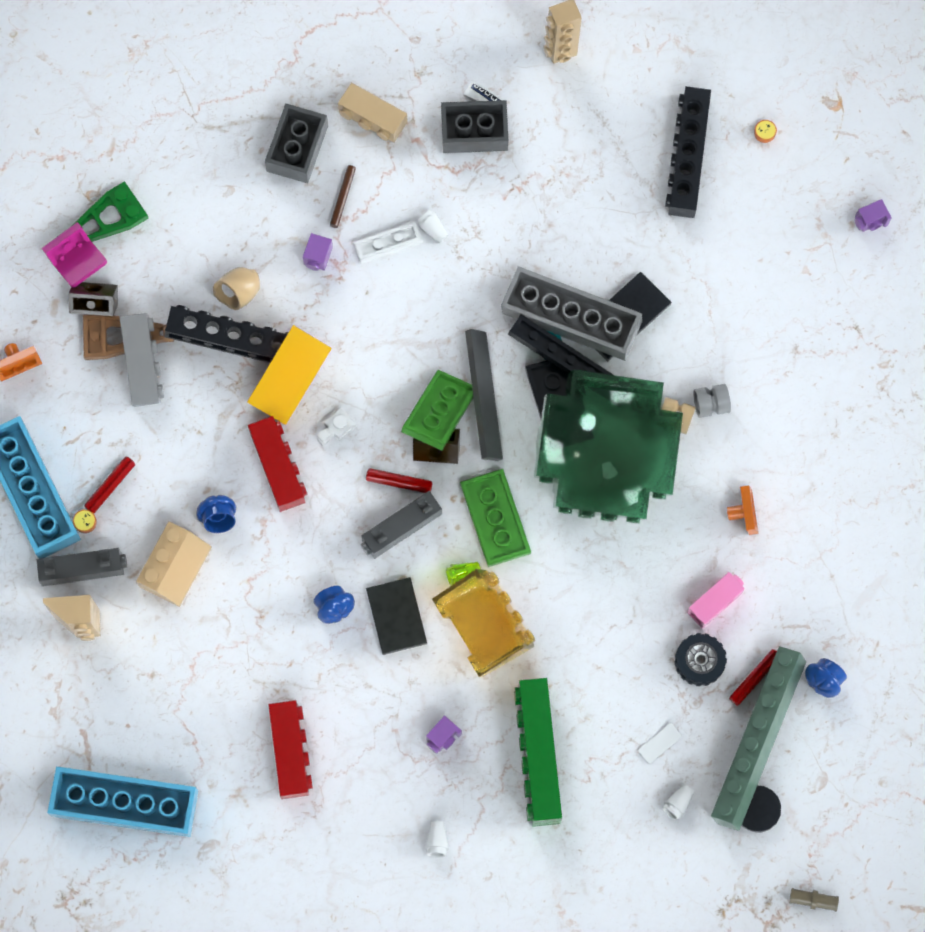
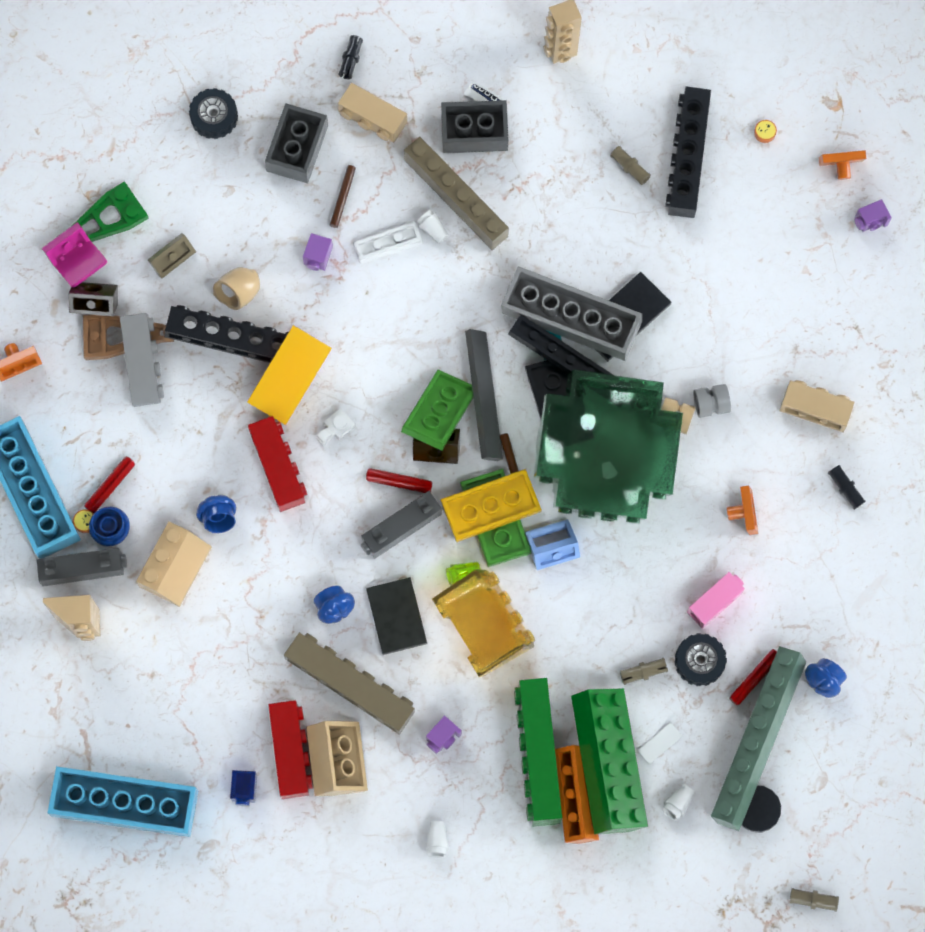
none -> blue piece [89,507,130,546]
none -> dark tan plate [148,233,196,278]
none -> black wheel [189,88,238,139]
none -> clear blue brick [230,770,257,806]
none -> dark tan brick [284,632,415,735]
none -> tan slope [306,721,368,796]
none -> black pin [339,35,363,80]
none -> dark tan brick [404,137,509,250]
none -> yellow tile [441,469,542,543]
none -> reddish brown bar [500,433,519,474]
none -> light blue tile [525,519,580,570]
none -> orange brick [555,745,599,844]
none -> green brick [571,688,648,835]
none -> dark tan pin [610,146,651,185]
none -> dark tan pin [620,658,668,685]
none -> tan brick [779,380,855,432]
none -> orange tile [818,150,867,180]
none -> black pin [828,465,866,510]

